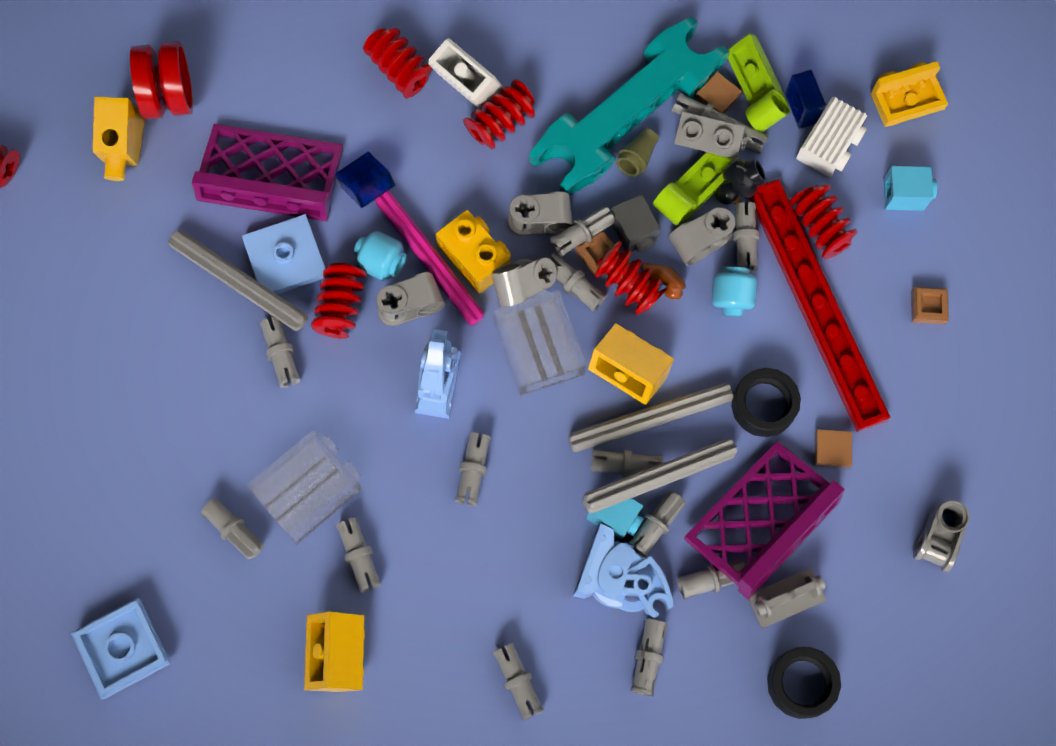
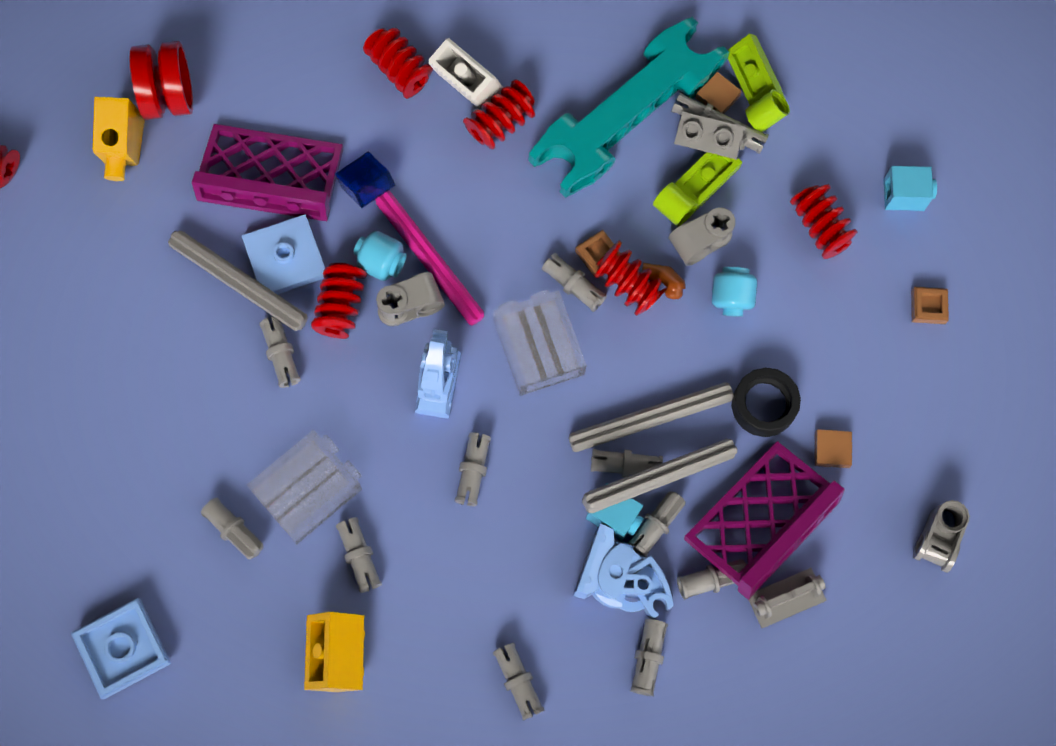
yellow brick [436,210,511,294] -> none
light grey piece [491,258,557,307] -> none
light grey piece [508,191,573,236] -> none
light grey axle [550,206,615,257] -> none
yellow brick [588,323,674,405] -> none
dark grey brick [611,195,660,252] -> none
olive cone [616,128,659,177] -> none
black animal [716,158,767,204] -> none
light grey pin [733,202,760,272] -> none
red tile [749,179,891,432] -> none
black tyre [767,647,841,719] -> none
clear blue piece [785,70,826,129] -> none
white brick [796,97,867,178] -> none
yellow bracket [870,61,948,127] -> none

